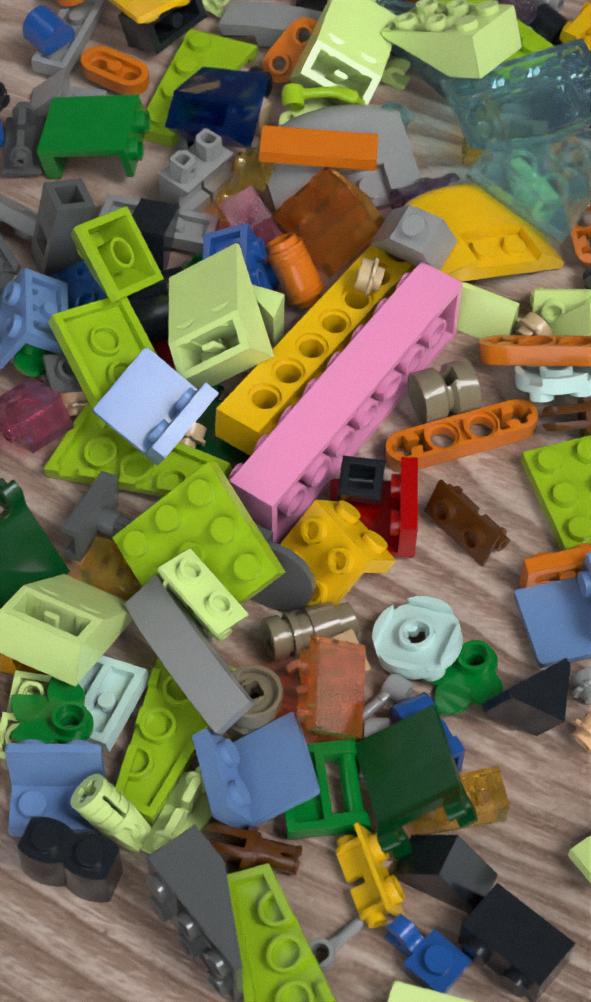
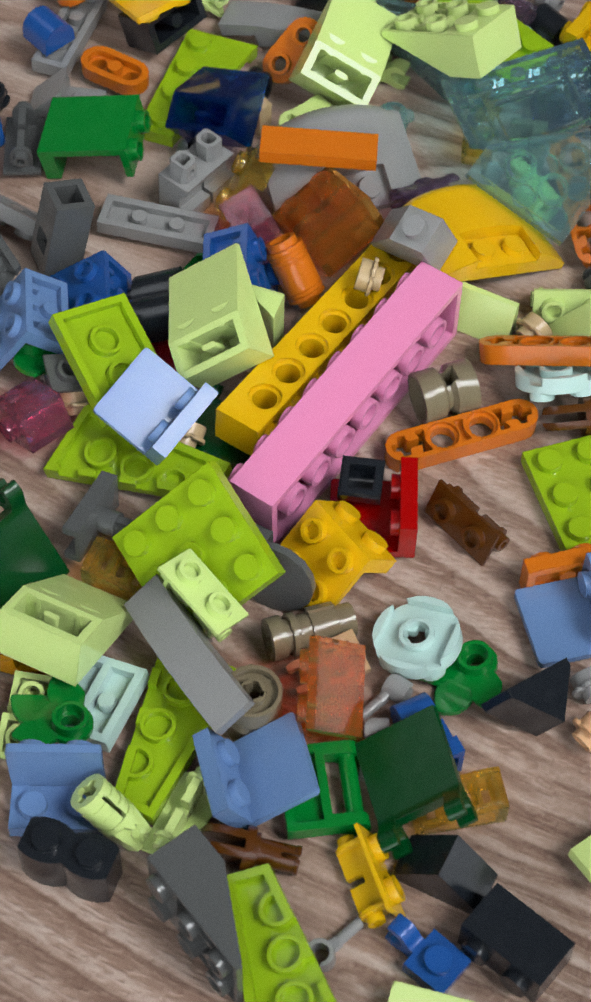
lime slope [70,206,164,303] -> none
black slope [132,198,180,271] -> none
lime piece [282,83,365,112] -> none

